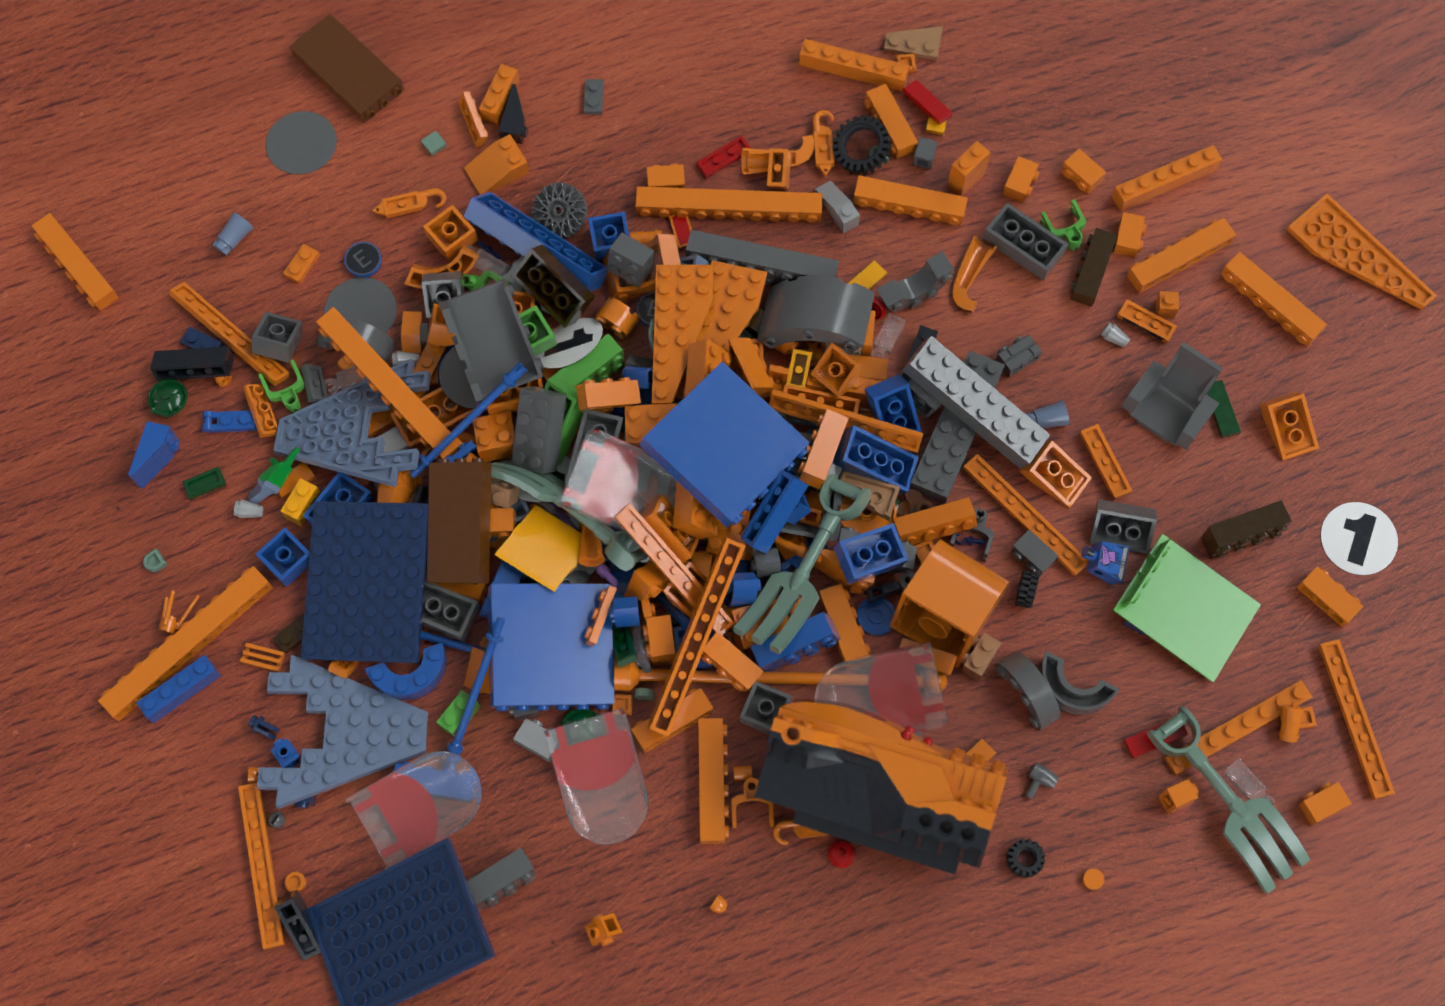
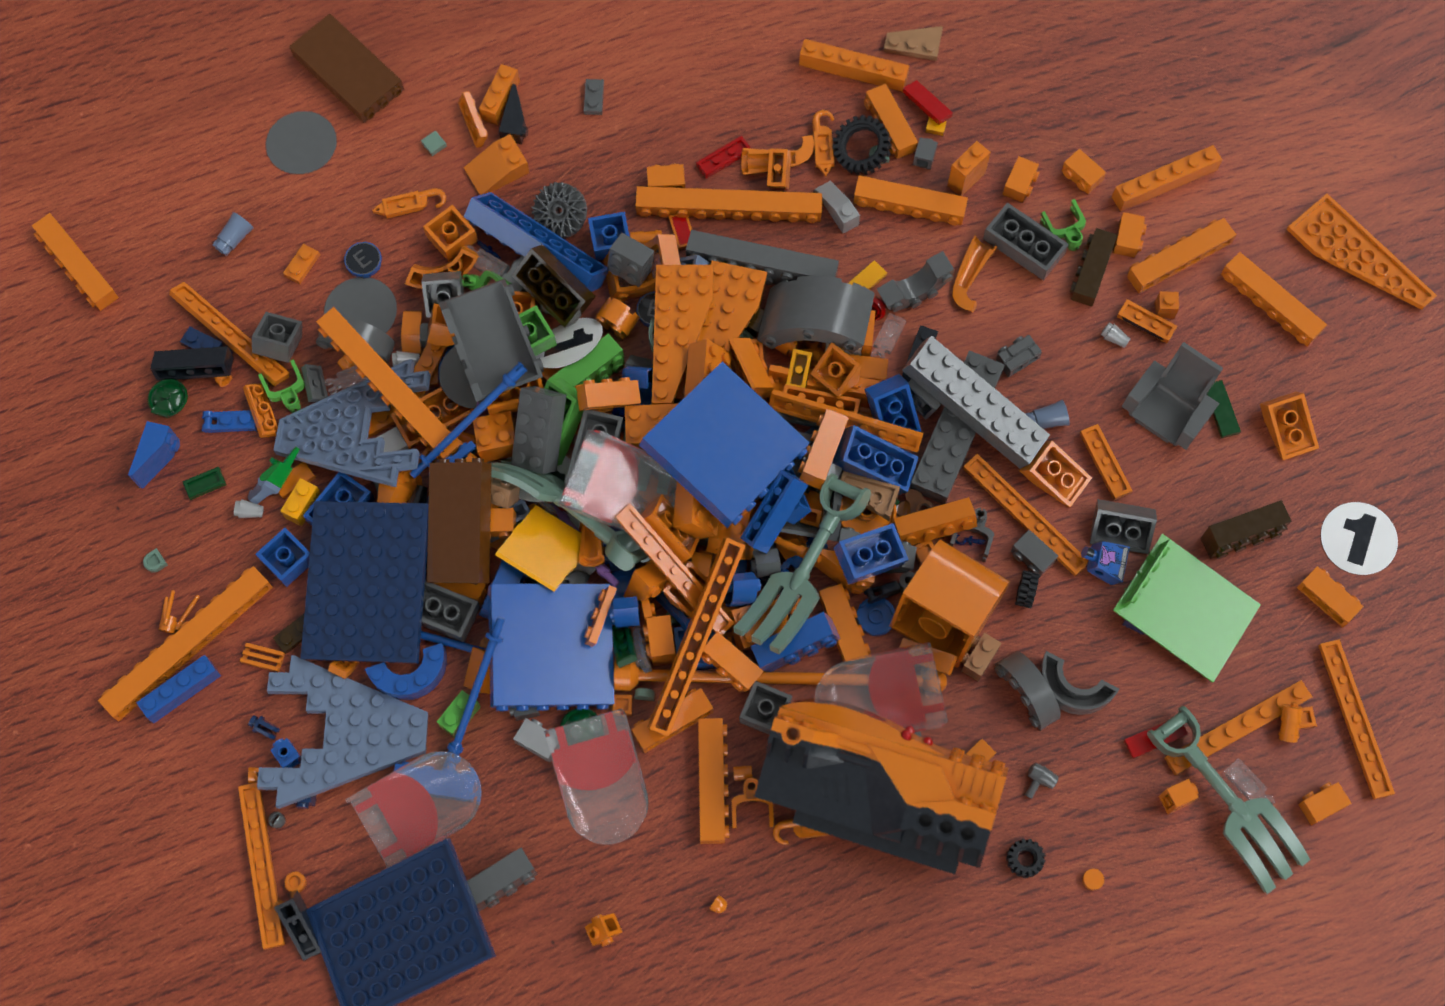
red cone [828,840,856,868] -> none
orange tile [896,54,916,73] -> none

